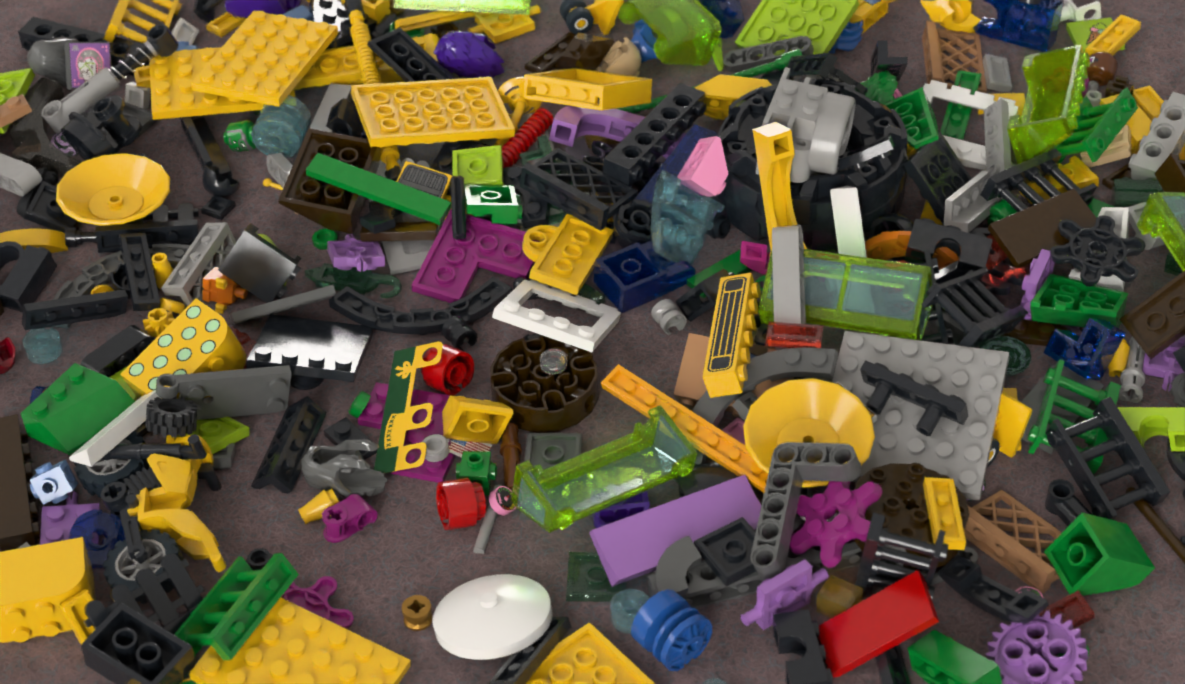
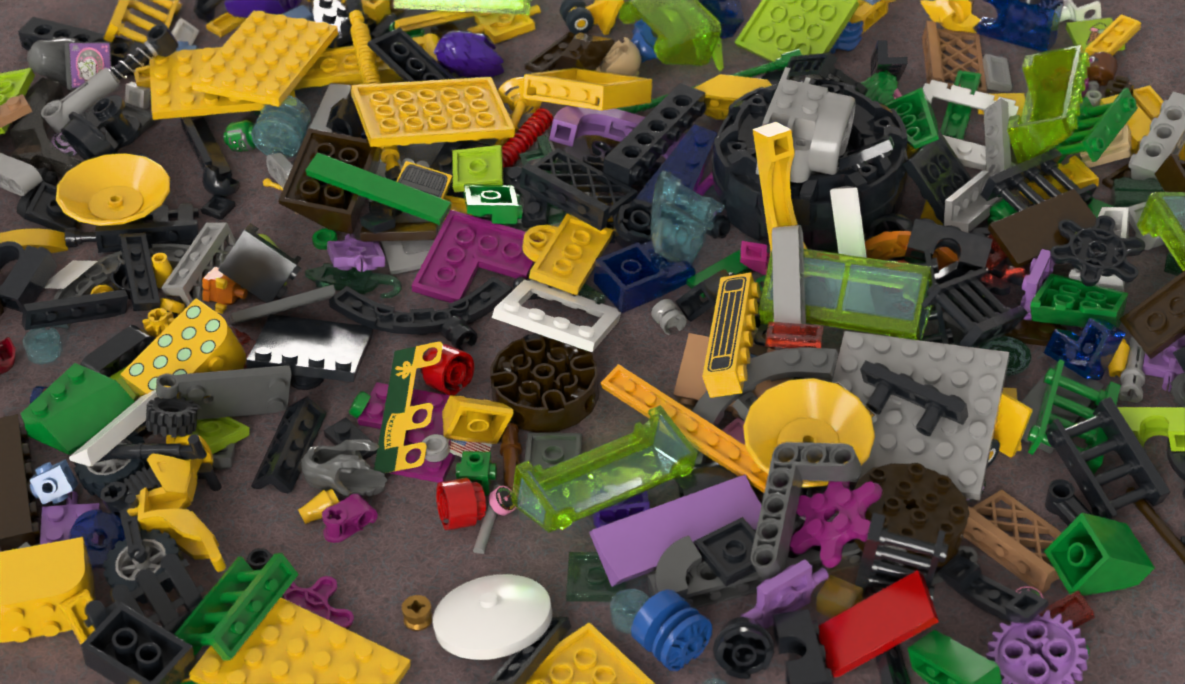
black axle [451,176,466,240] -> none
clear tile [540,349,567,374] -> none
bright pink slope [674,136,728,197] -> none
dark grey beam [723,36,814,73] -> none
yellow tile [923,477,966,550] -> none
none -> white sticker [44,261,97,289]
none -> black cone [713,617,774,679]

